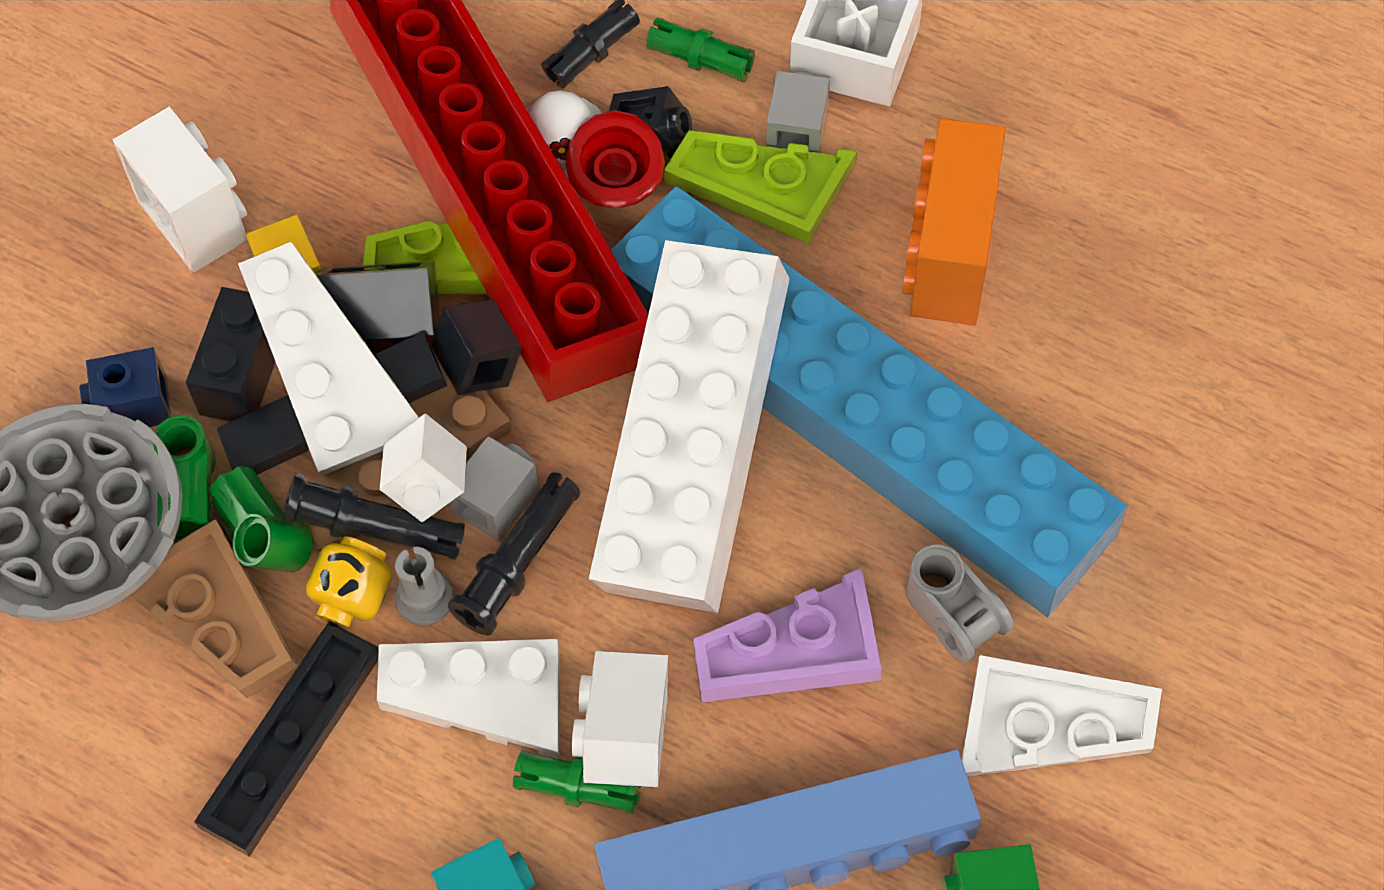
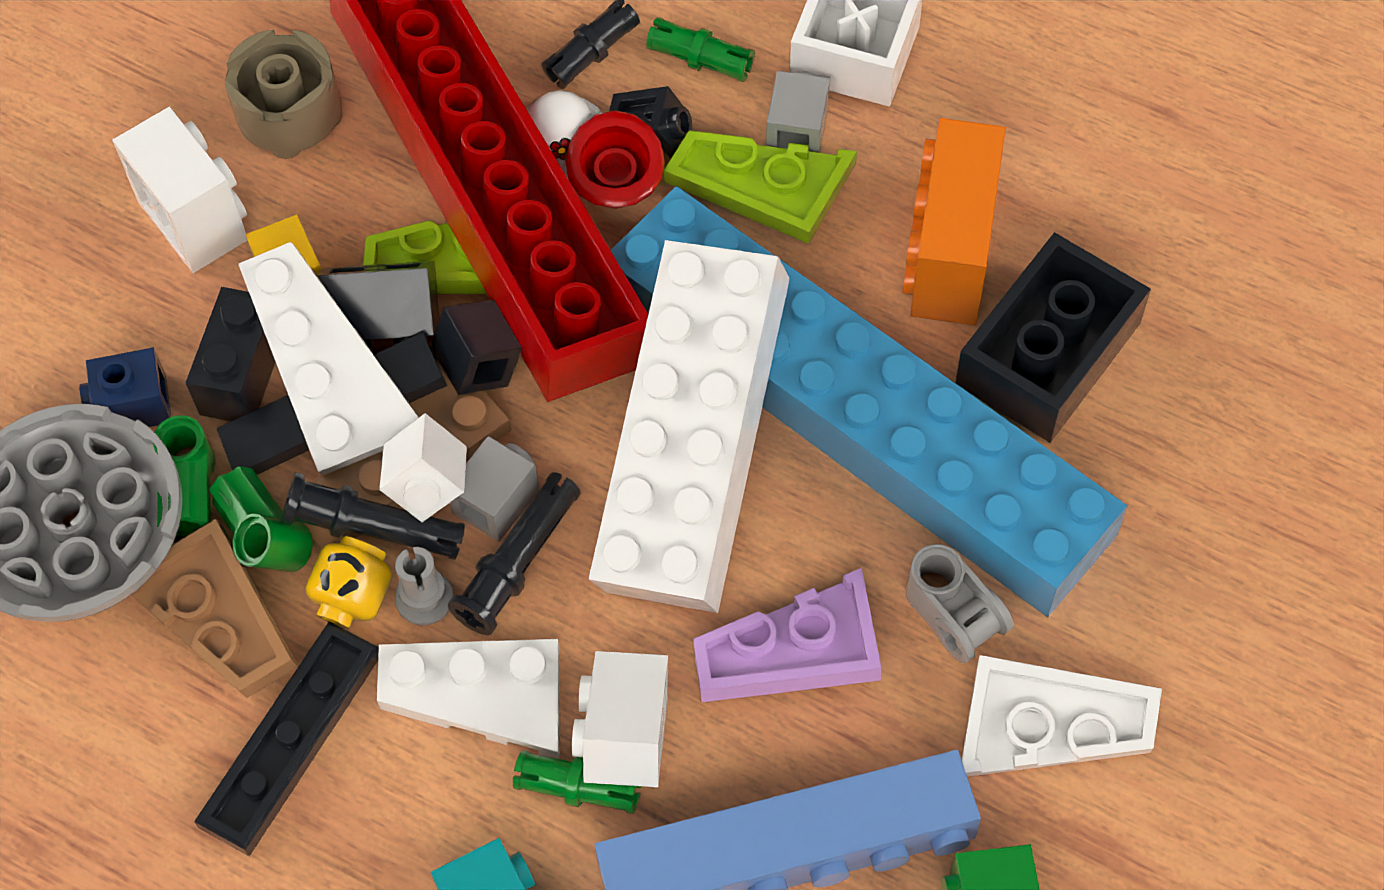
none -> dark tan brick [225,30,343,159]
none -> black brick [955,232,1151,443]

